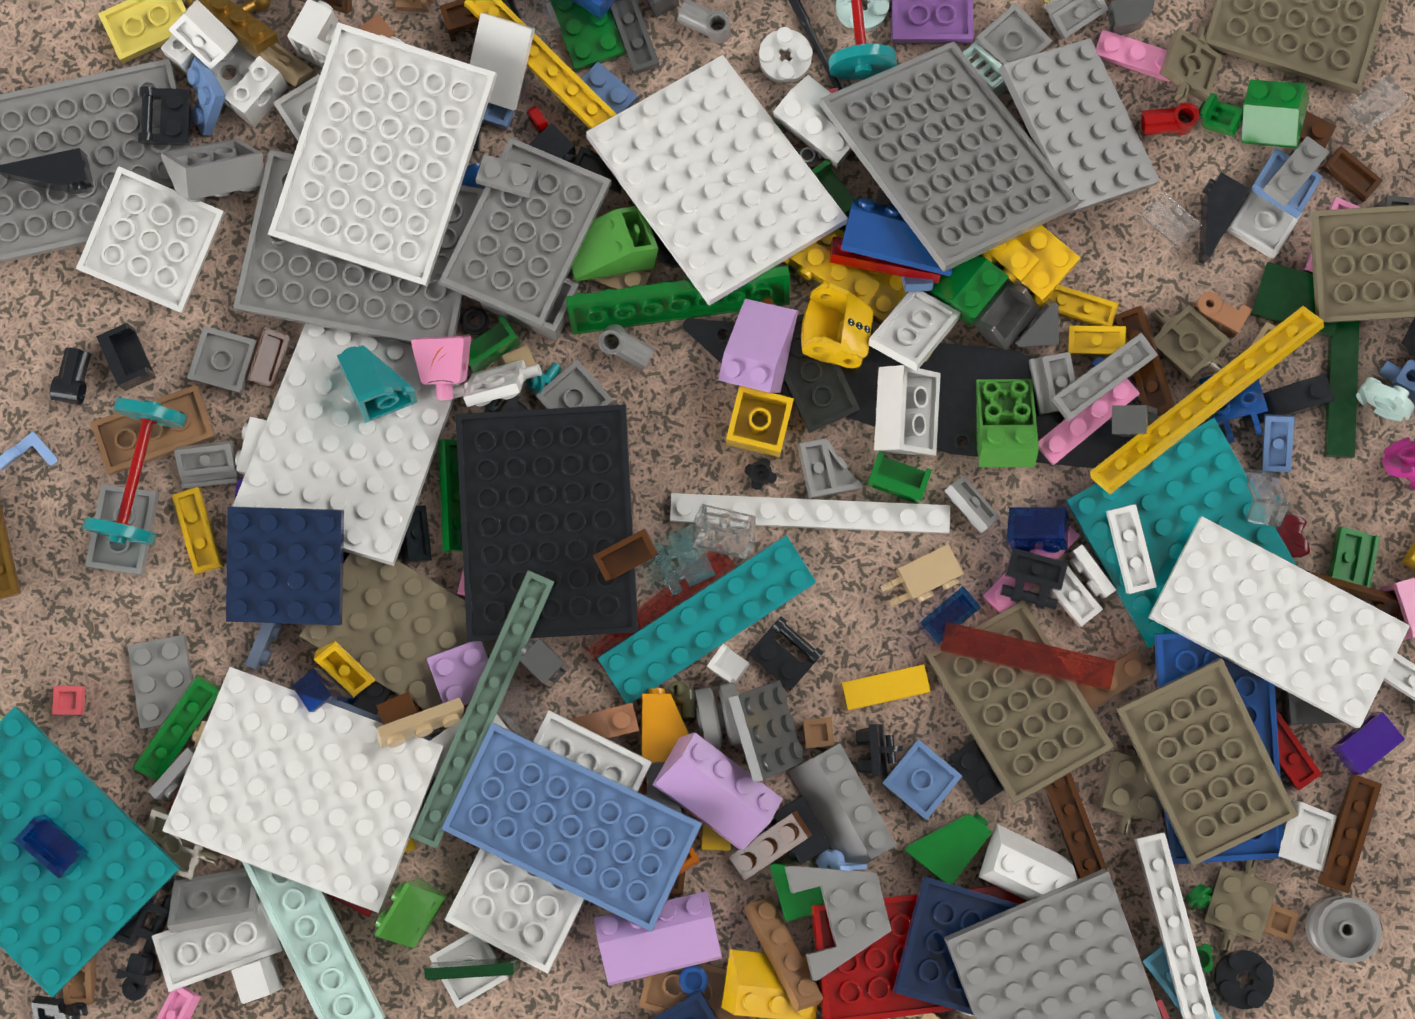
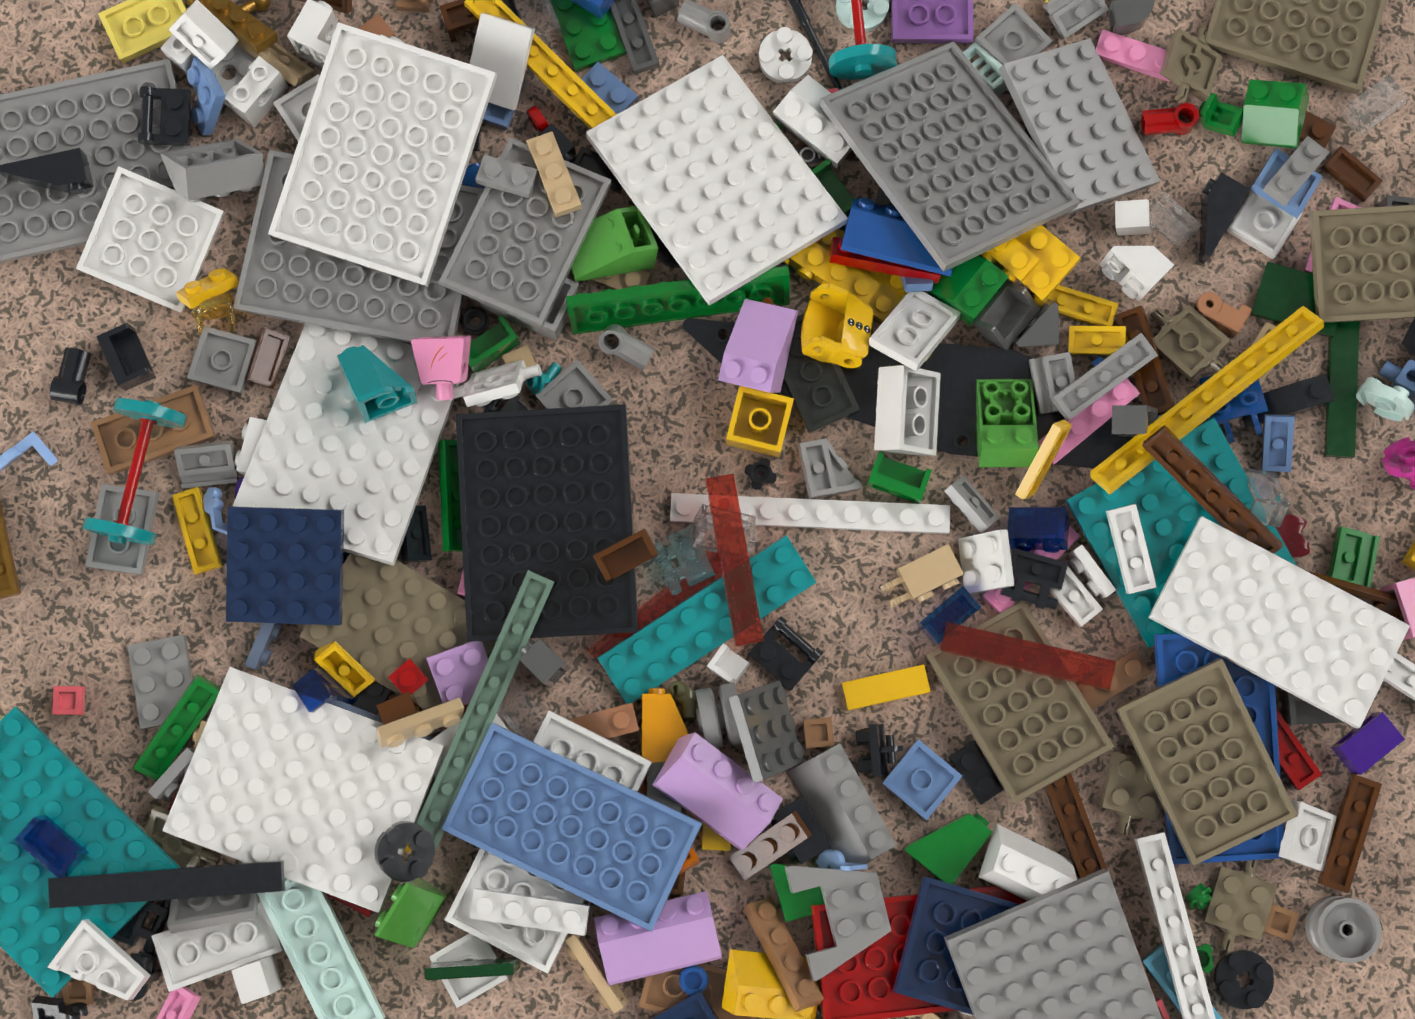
none -> black tile [48,860,285,908]
none -> white wing [48,919,151,1000]
none -> yellow plate [176,268,239,309]
none -> clear yellow piece [191,293,236,334]
none -> light blue piece [203,487,227,534]
none -> black plate [374,821,435,882]
none -> red plate [388,658,429,695]
none -> white plate [469,888,590,936]
none -> tan plate [526,132,582,218]
none -> tan plate [565,934,628,1014]
none -> clear red tile [705,473,764,646]
none -> white plate [958,530,1015,594]
none -> yellow tile [1015,420,1072,500]
none -> white slope [1099,246,1174,301]
none -> white panel [1115,199,1151,235]
none -> reddish brown tile [1142,425,1282,554]

